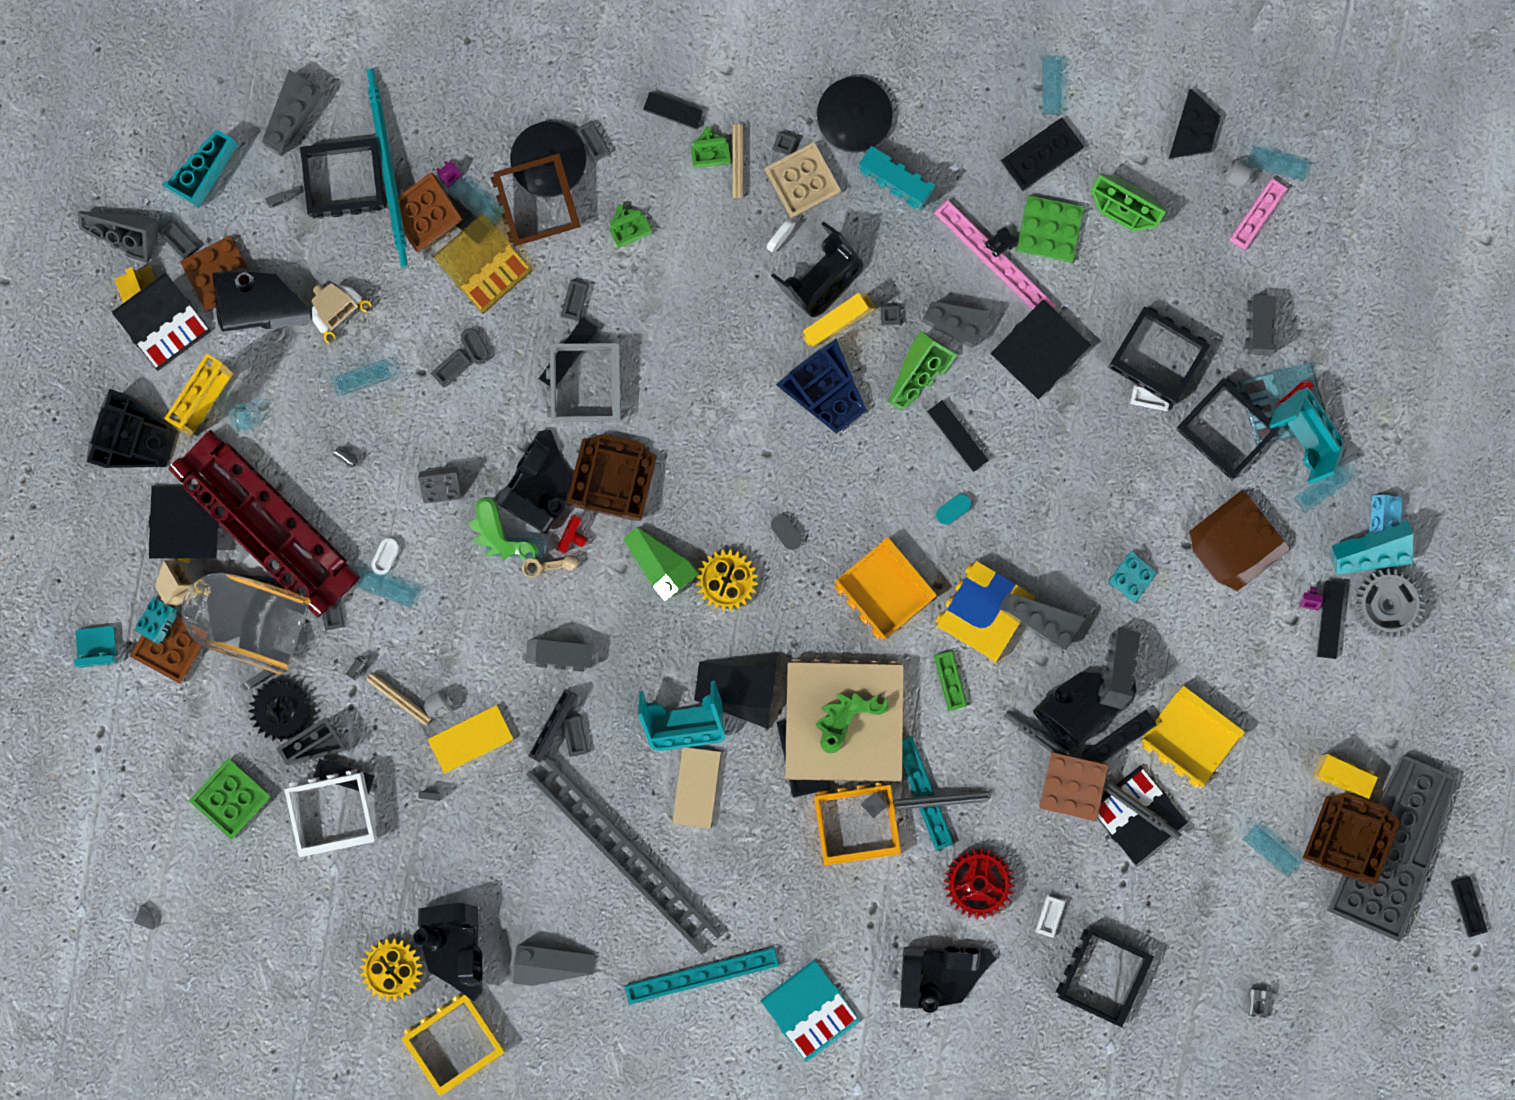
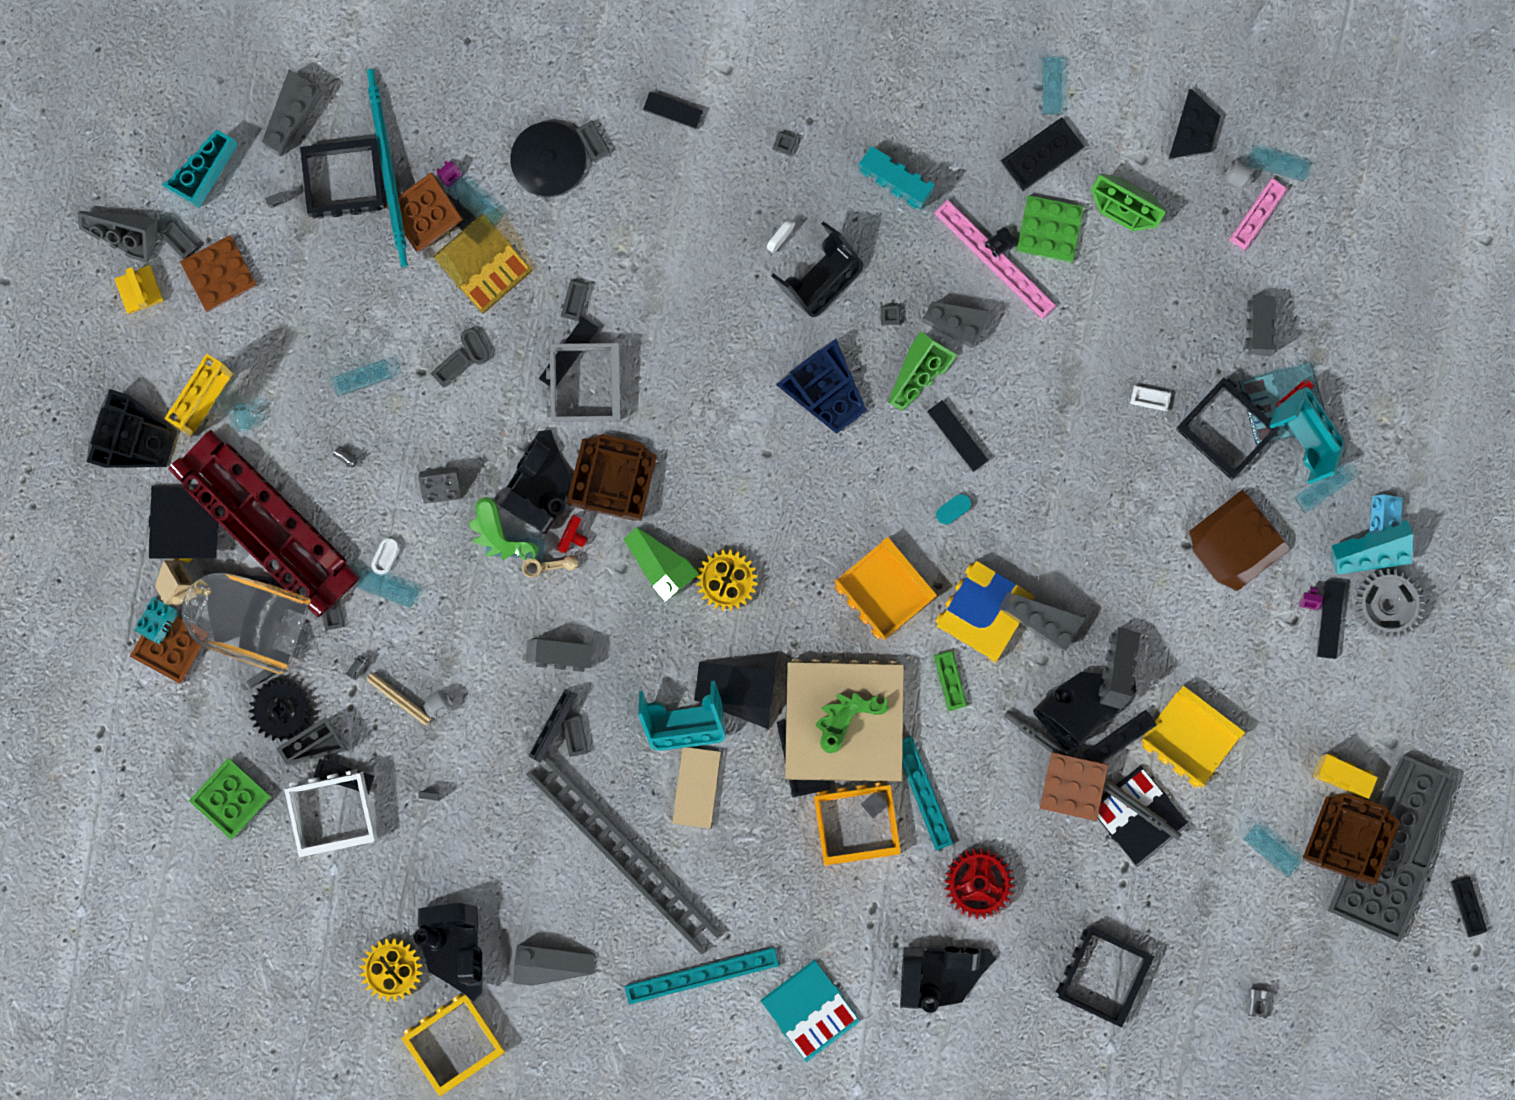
teal bracket [74,626,117,668] -> none
black piece [112,272,211,371] -> none
flat silver tile [134,905,154,930] -> none
black panel [213,267,312,332] -> none
tan torso [311,283,371,343] -> none
yellow tile [428,705,514,774] -> none
reddish brown window [491,153,581,246] -> none
bright green slope [610,204,652,249] -> none
bright green slope [691,126,731,168] -> none
tan axle [733,124,743,199] -> none
tan plate [764,142,841,219] -> none
dark grey tile [771,515,802,550] -> none
yellow slope [803,293,876,347] -> none
black dish [817,77,893,153] -> none
dark grey axle [893,791,988,810] -> none
black piece [990,299,1091,400] -> none
white tile [1035,895,1066,938] -> none
black window [1108,306,1210,406] -> none
teal hinge [1108,551,1157,604] -> none

